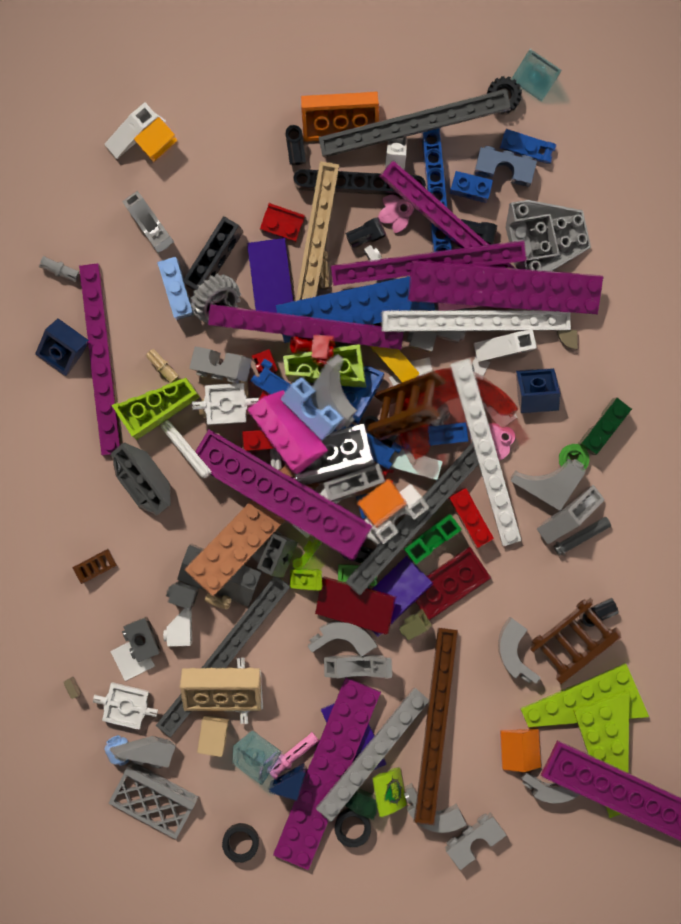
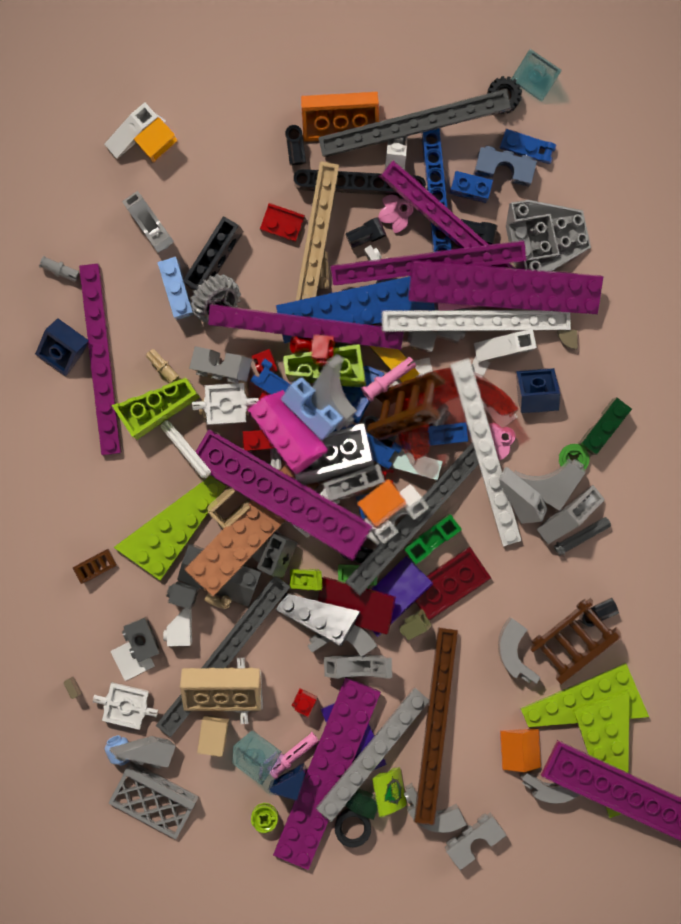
dark grey wedge [111,442,171,515] -> none
black tyre [222,823,259,863] -> none
dark purple tile [247,238,293,313] -> none
clear neon green plate [293,538,322,570] -> none
red arch [448,488,494,548] -> none
none -> lime wing [113,476,227,580]
none -> tan piece [208,486,250,528]
none -> lime wheel [251,803,278,833]
none -> wing [276,593,361,647]
none -> red brick [291,688,317,717]
none -> bright pink pin [361,357,416,402]
none -> light grey slope [499,467,547,523]

